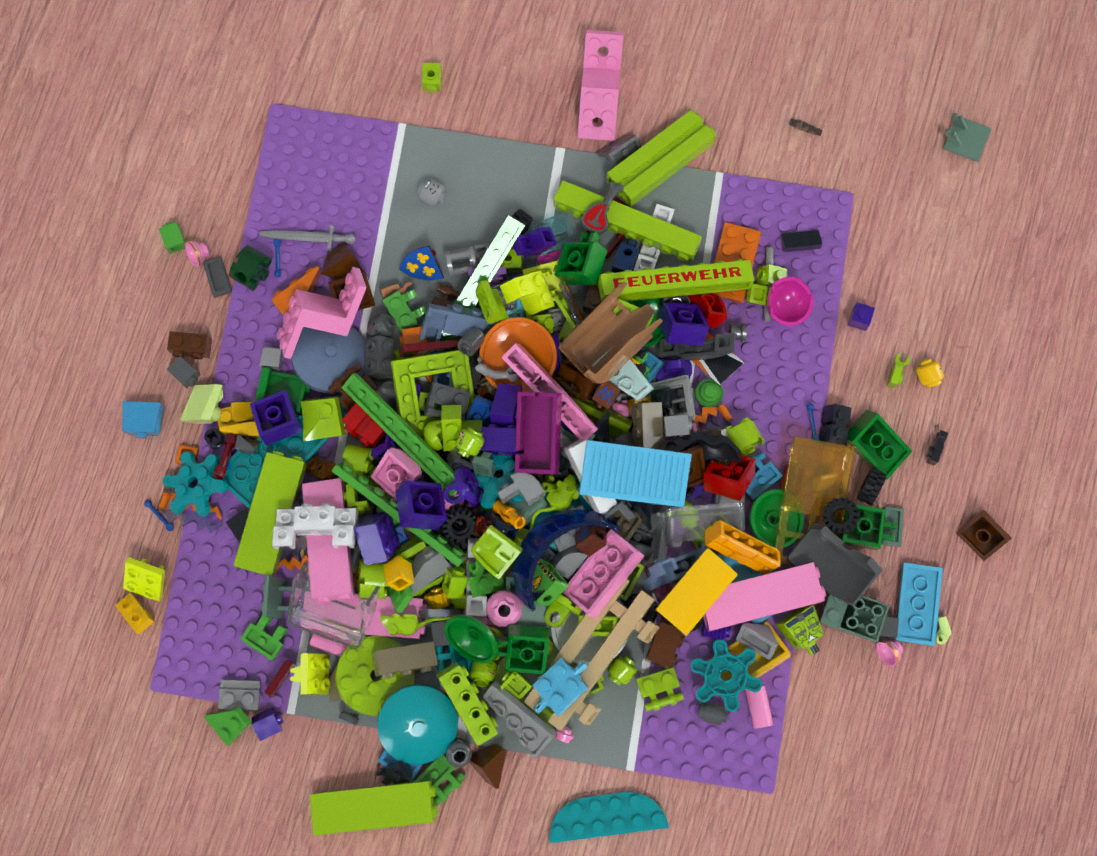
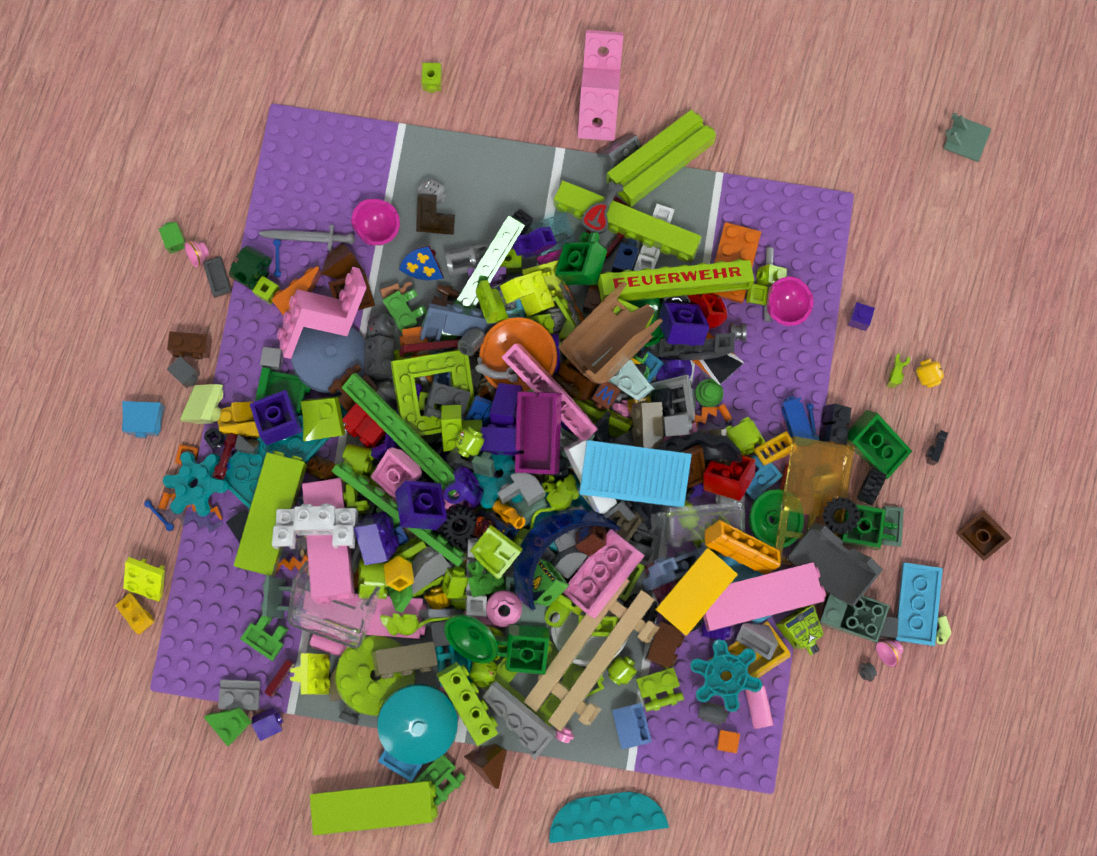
black plate [376,760,413,785] -> none
lime hair [423,420,443,451] -> none
dark grey head [445,738,472,767] -> none
lime bracket [500,671,533,701] -> none
medium azure plate [532,658,588,716] -> none
black slope [781,230,822,252] -> none
clear smoke animal [788,118,823,136] -> none
none -> lime piece [252,276,281,305]
none -> dark pink cylinder [351,198,400,246]
none -> dark brown plate [416,194,455,235]
none -> medium blue brick [612,703,652,749]
none -> orange tile [716,730,740,754]
none -> yellow slope [753,431,797,466]
none -> blue window [780,396,816,449]
none -> dark grey plate [859,662,877,682]

